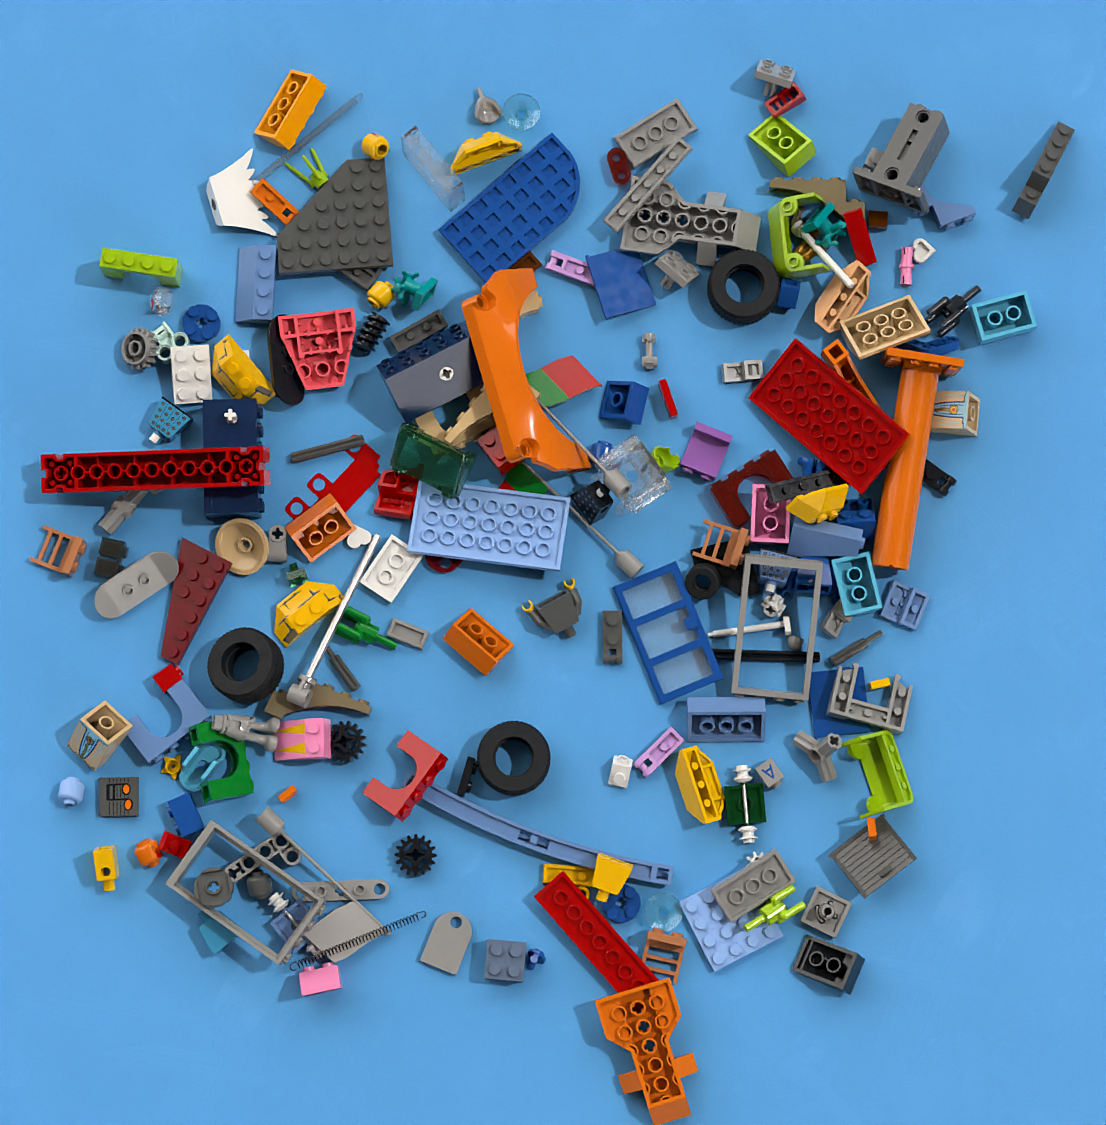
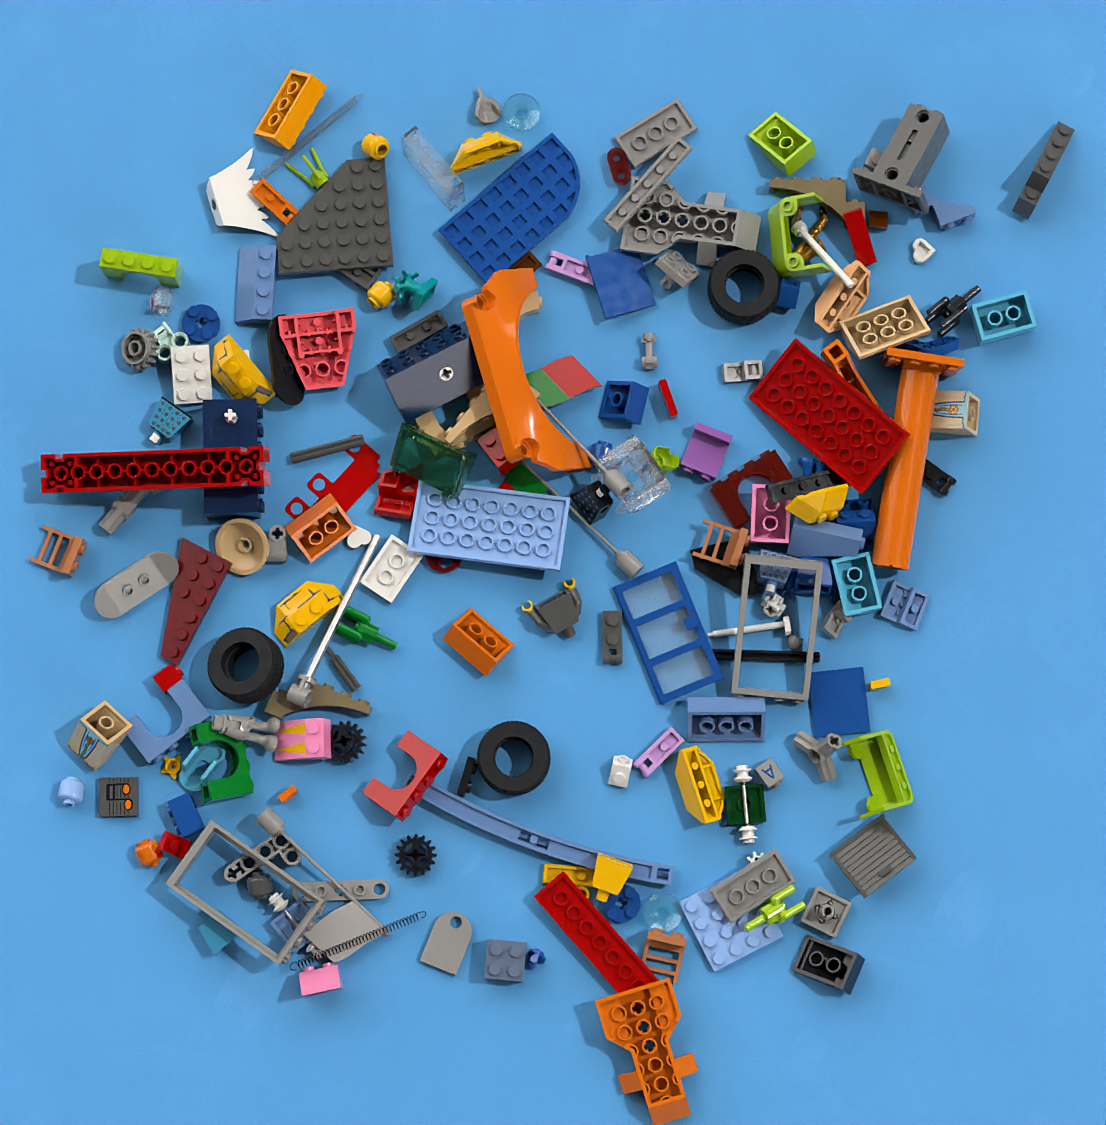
clear smoke piece [93,537,129,579] -> none
yellow torso [93,845,119,891] -> none
dark grey plate [194,867,234,908] -> none
clear green tile [286,563,309,587] -> none
black piece [352,311,390,354] -> none
light grey tile [386,618,429,650] -> none
black tyre [685,563,722,600] -> none
light grey plate [754,59,796,97] -> none
red slope [764,82,807,119] -> none
teal piece [801,201,846,250] -> none
light grey wedge [826,663,913,735] -> none
dark grey axle [830,630,883,667] -> none
orange tile [867,817,877,841] -> none
bright pink pin [899,247,914,286] -> none

